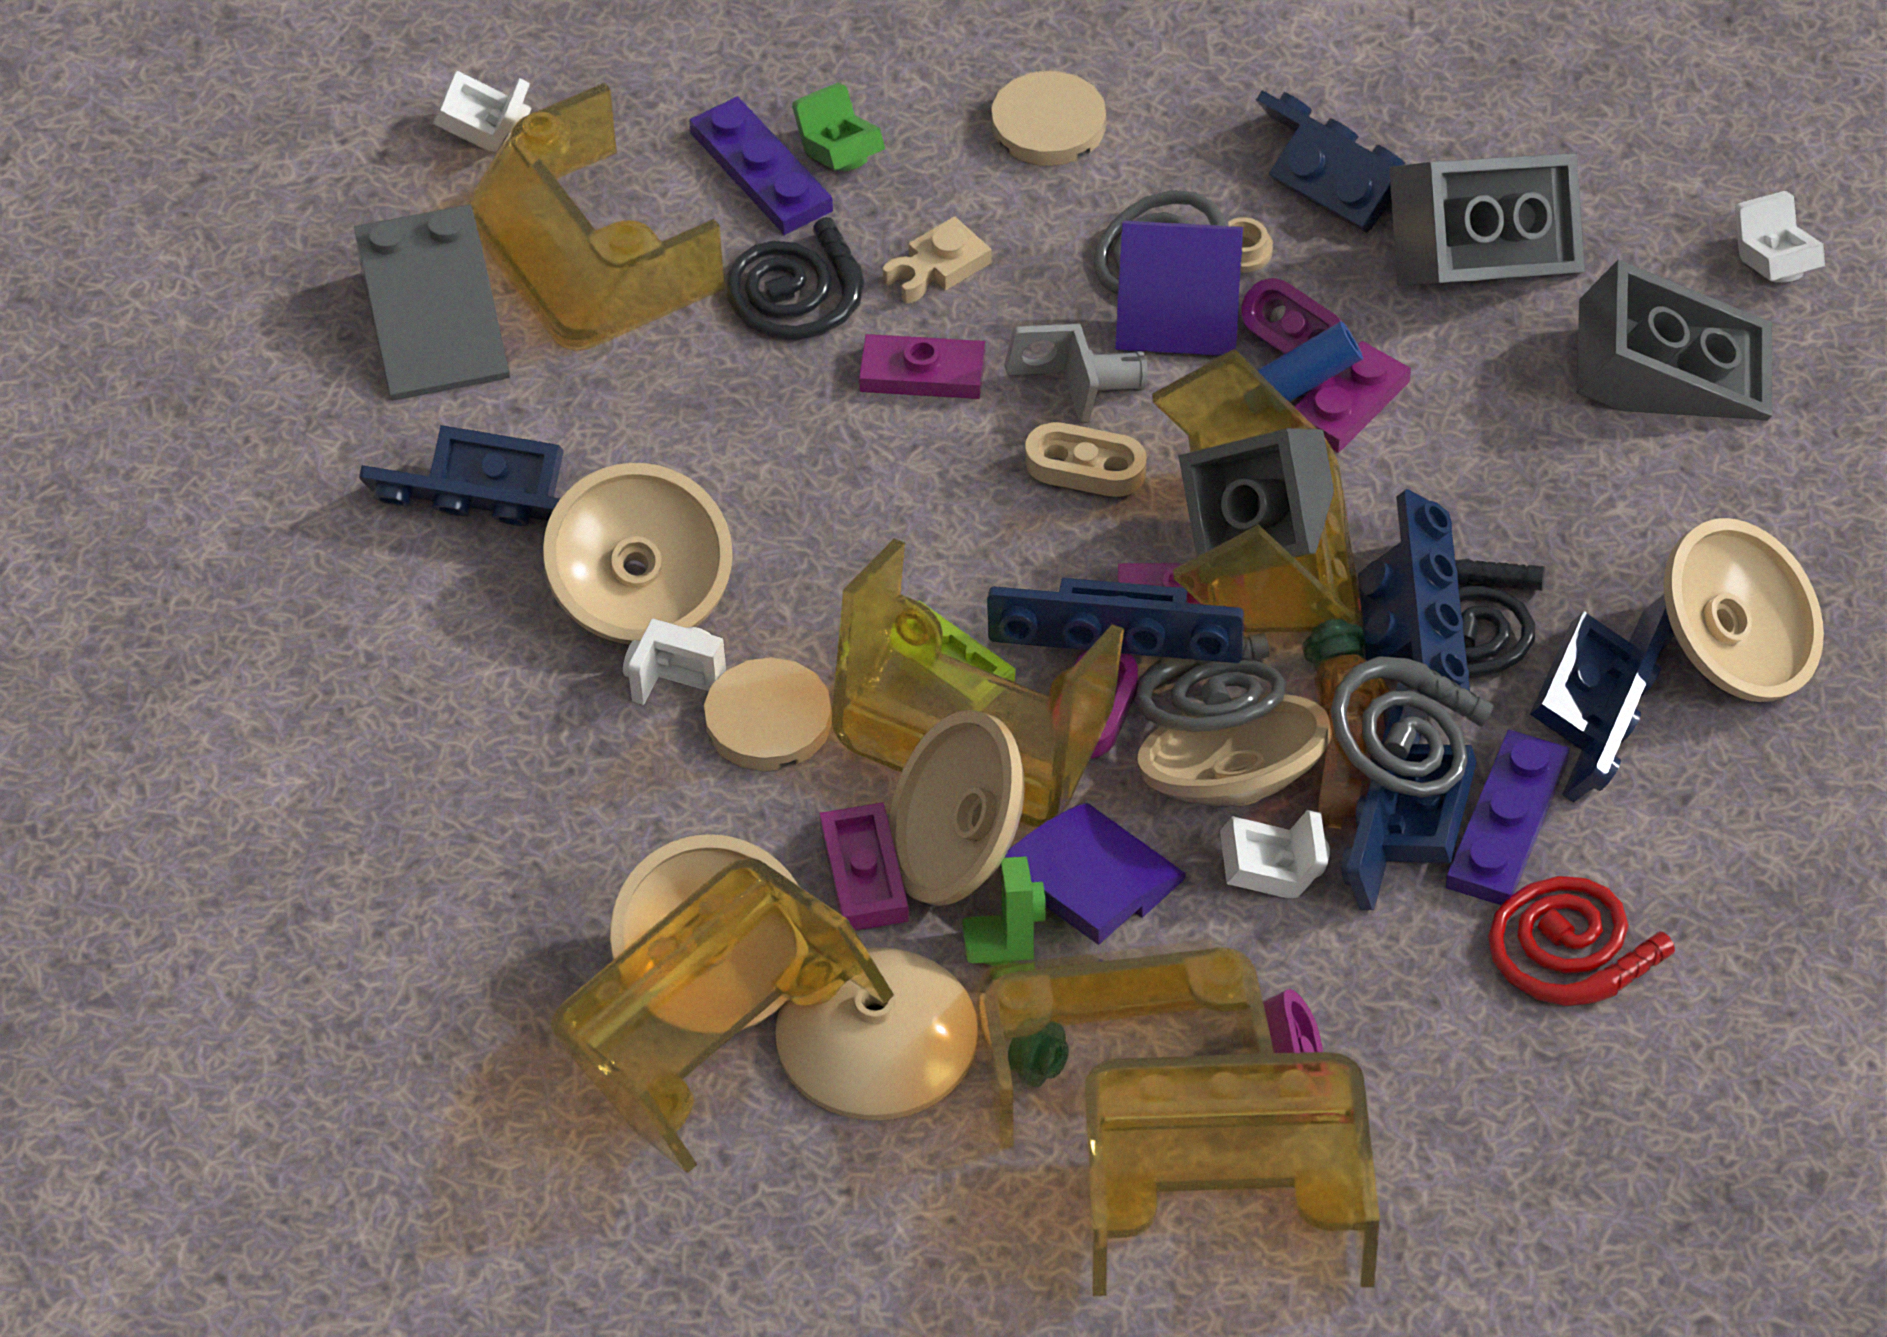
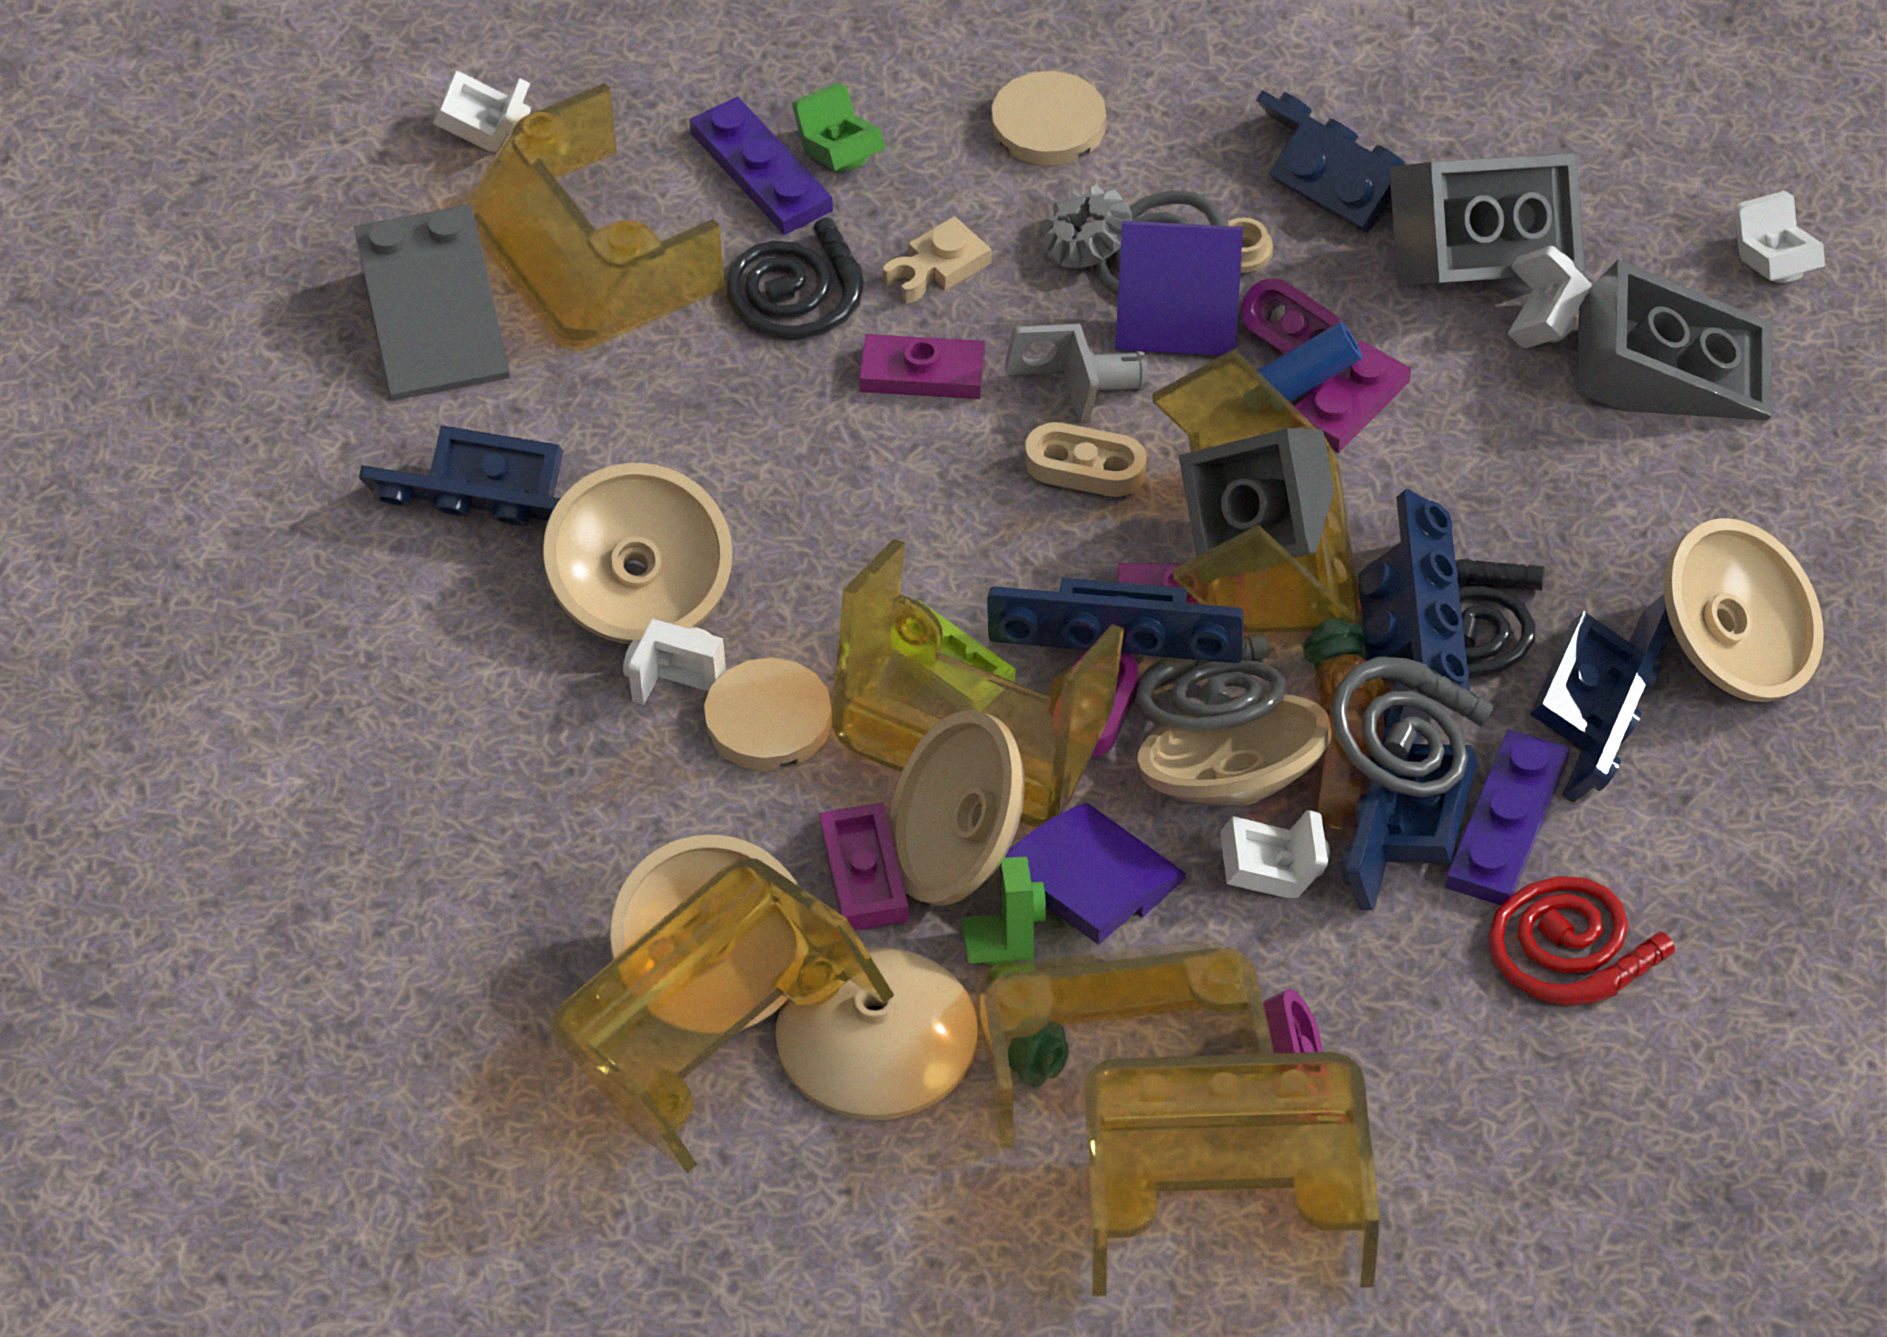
none -> light grey gear [1040,184,1132,269]
none -> white bracket [1508,246,1592,349]

